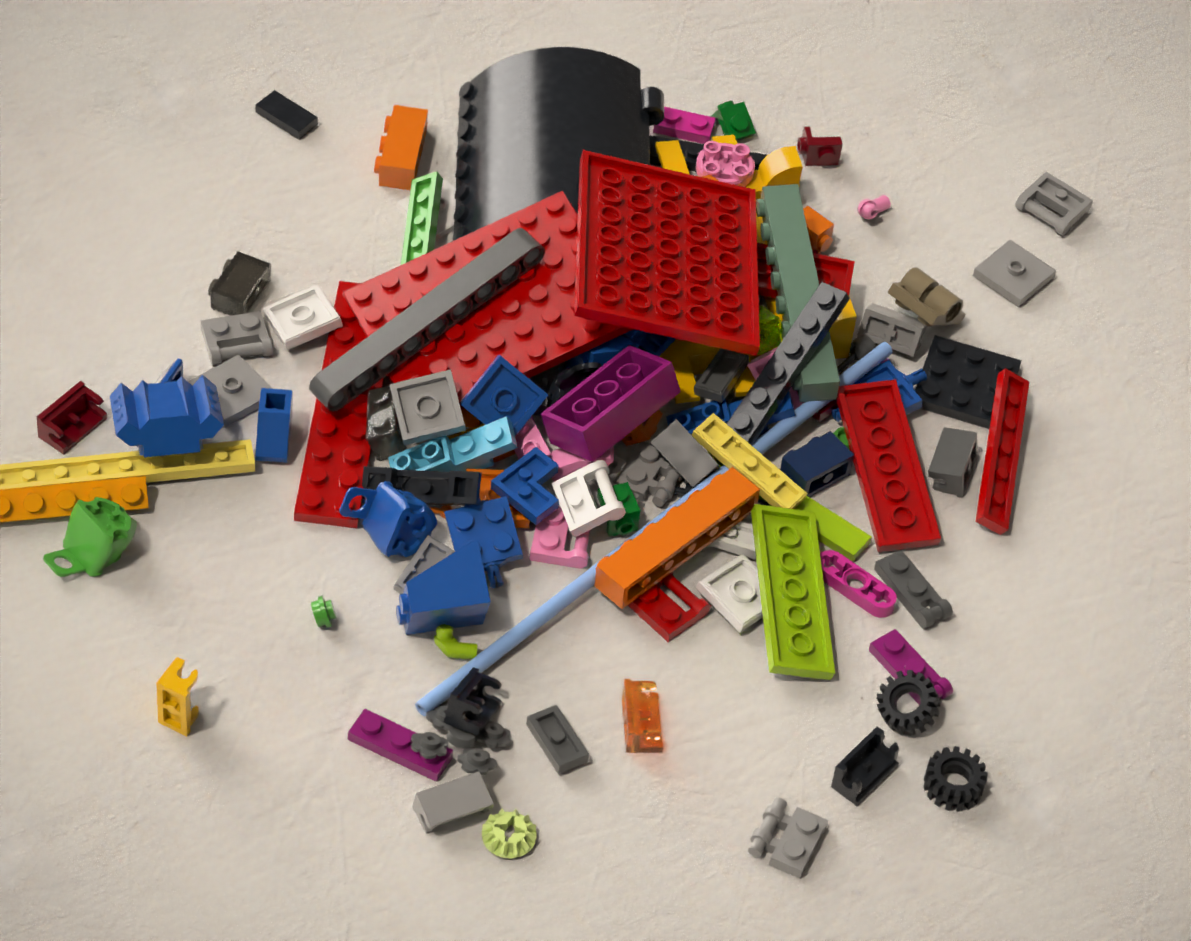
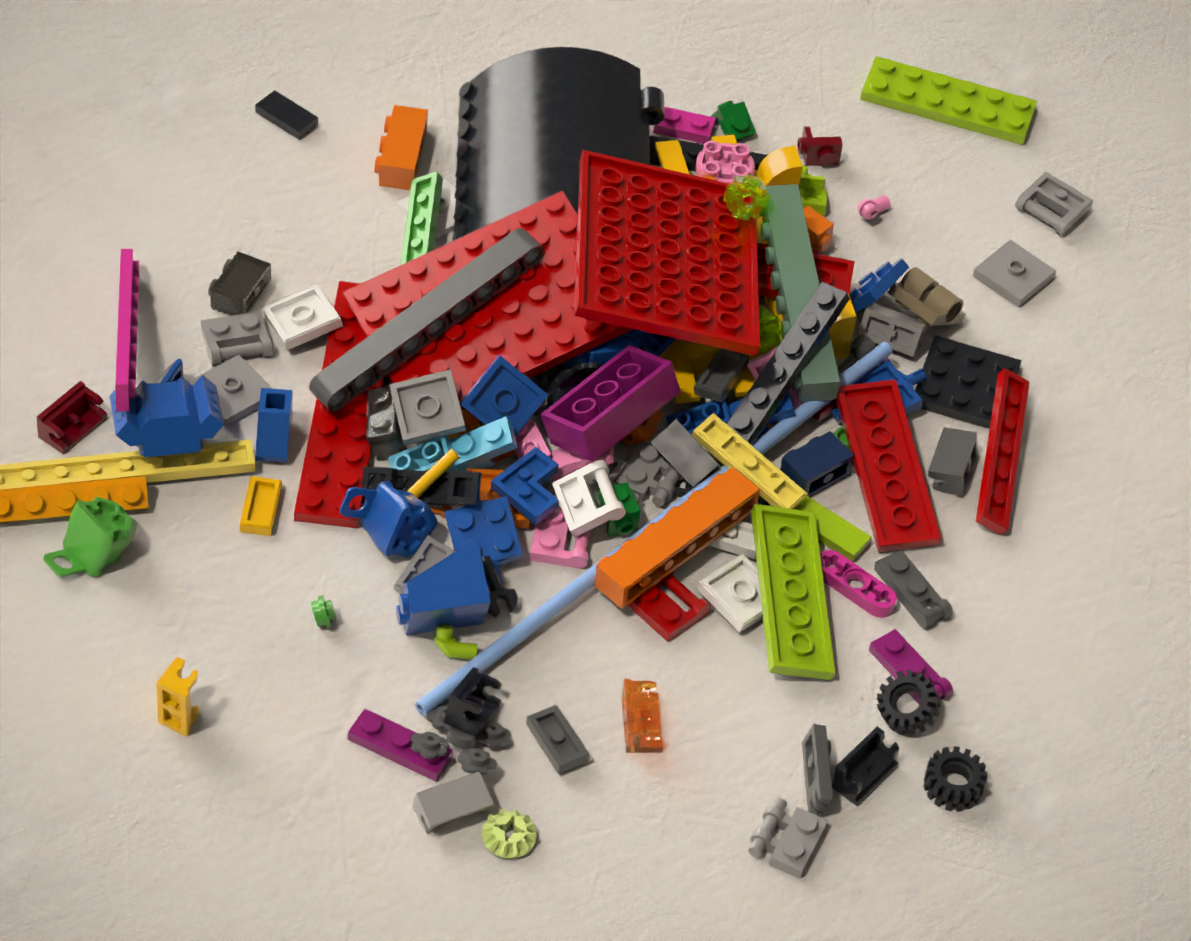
none -> dark pink plate [115,249,139,411]
none -> yellow tile [239,476,282,536]
none -> yellow bar [407,448,460,498]
none -> black bar [482,556,518,617]
none -> clear neon green brick [724,174,770,221]
none -> lime slope [799,165,827,216]
none -> dark grey hinge [802,724,834,816]
none -> blue plate [849,258,910,313]
none -> lime plate [860,56,1037,145]

